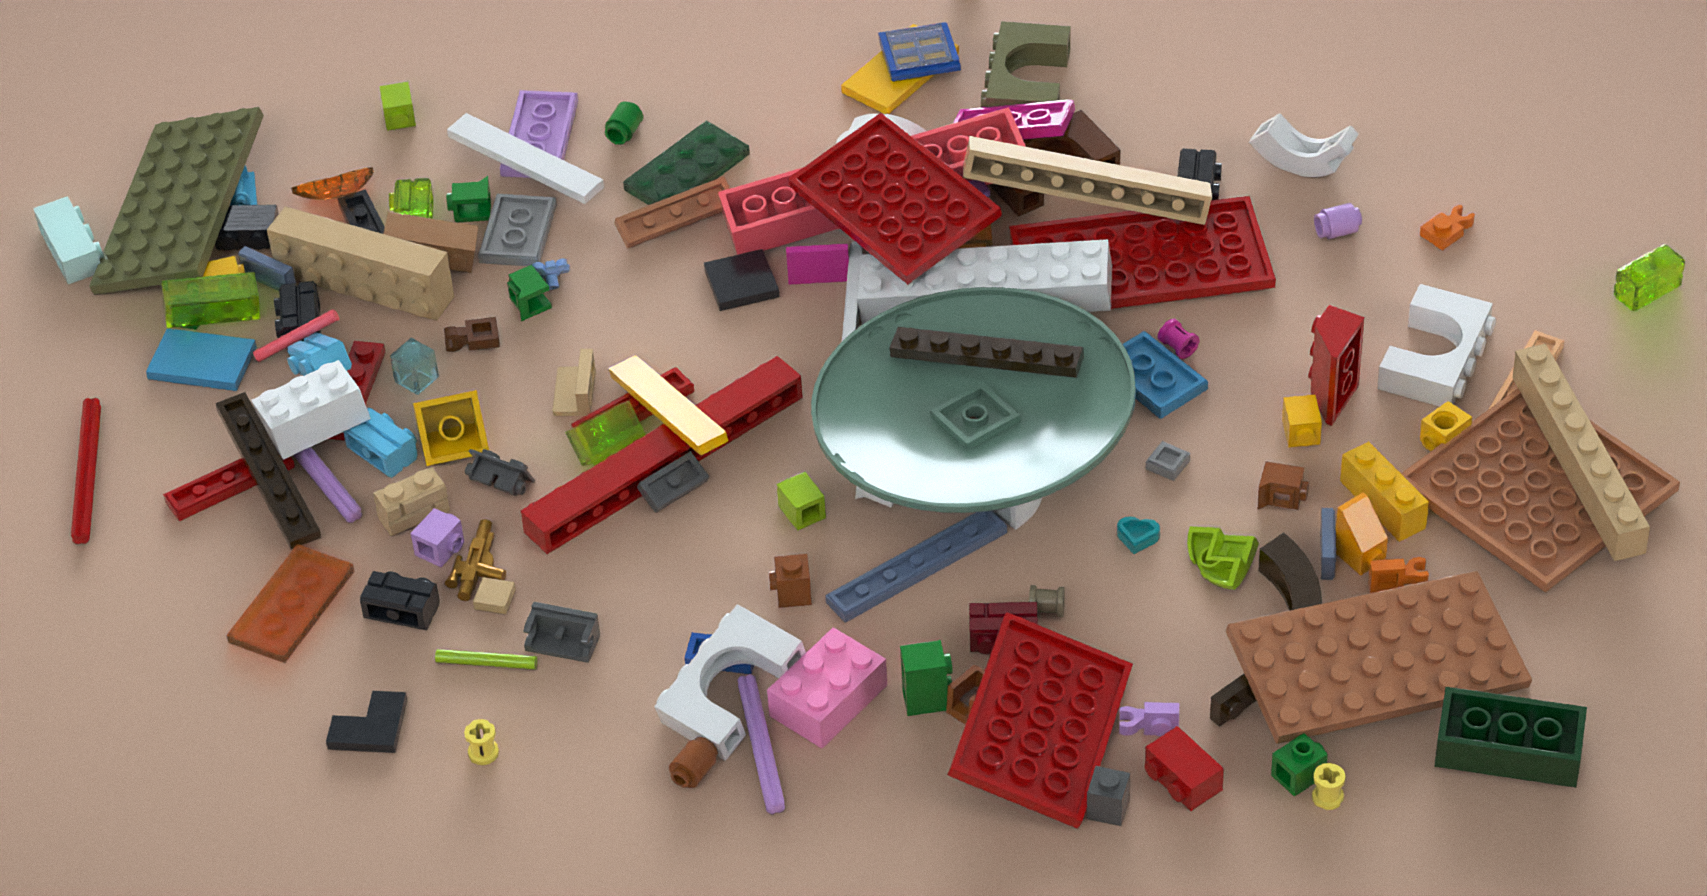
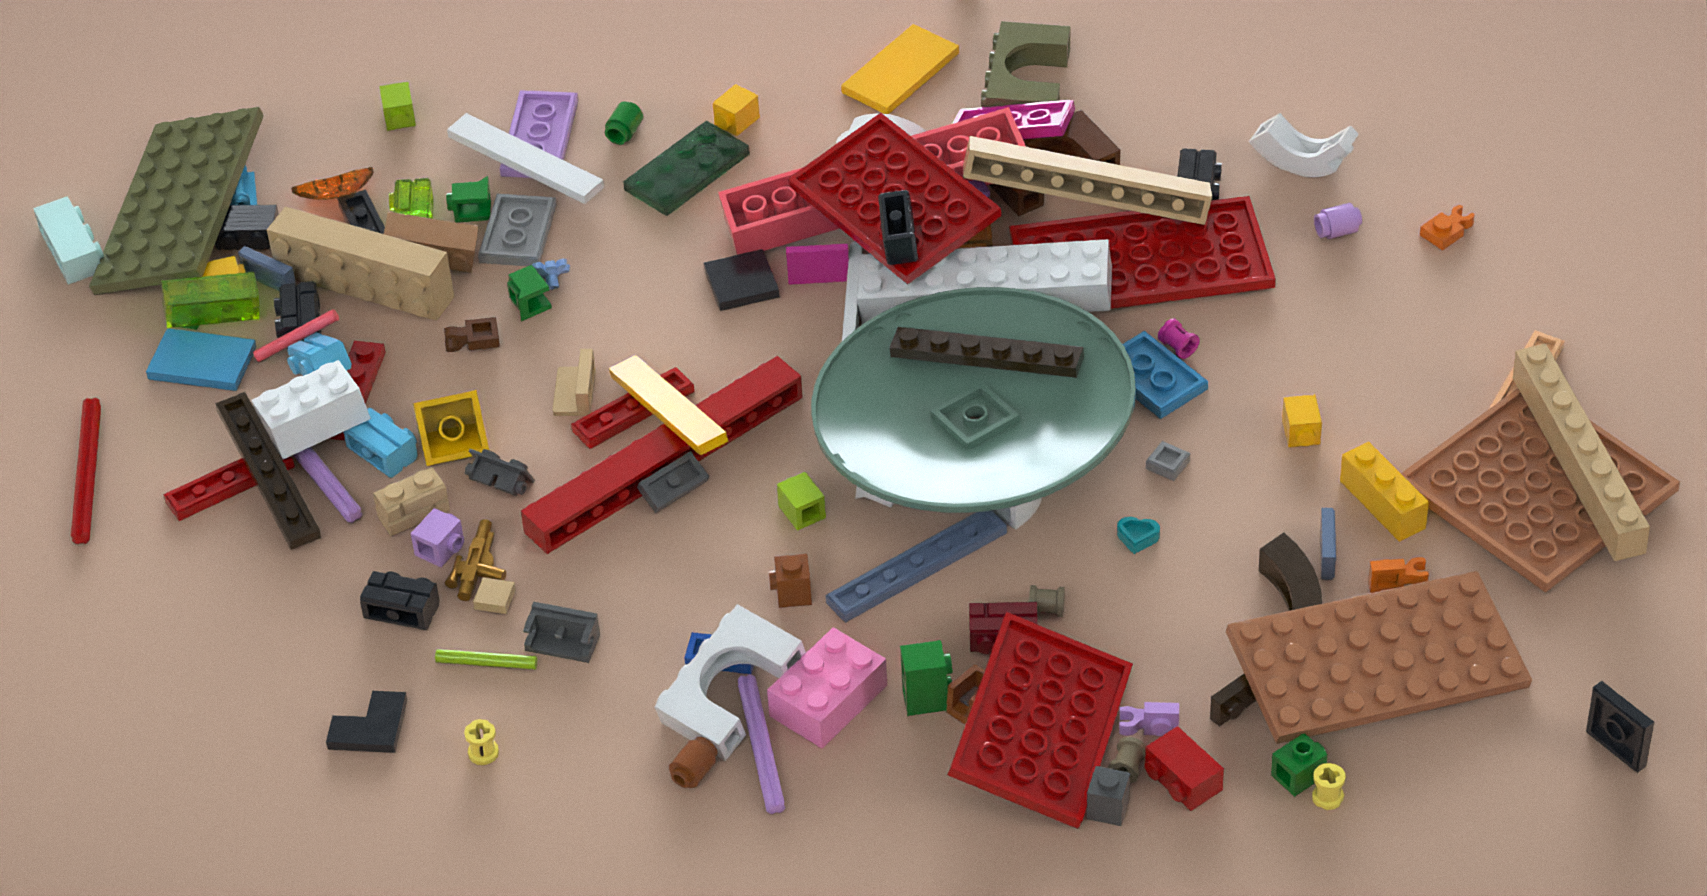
clear orange tile [226,544,355,663] -> none
clear light blue brick [390,337,439,395] -> none
clear neon green brick [565,401,646,466] -> none
nougat plate [614,176,730,249] -> none
clear piece [878,22,961,81] -> none
lime brick [1187,526,1259,590] -> none
dark orange window [1257,461,1309,510] -> none
red slope [1308,305,1365,426] -> none
light orange slope [1335,492,1388,576] -> none
white arch [1377,284,1496,406] -> none
yellow brick [1420,401,1472,451] -> none
dark green brick [1434,687,1587,788] -> none
clear neon green brick [1613,244,1685,311] -> none
none -> yellow brick [713,84,760,136]
none -> black brick [878,190,918,265]
none -> dark tan bush [1108,737,1146,783]
none -> black tile [1586,681,1654,773]

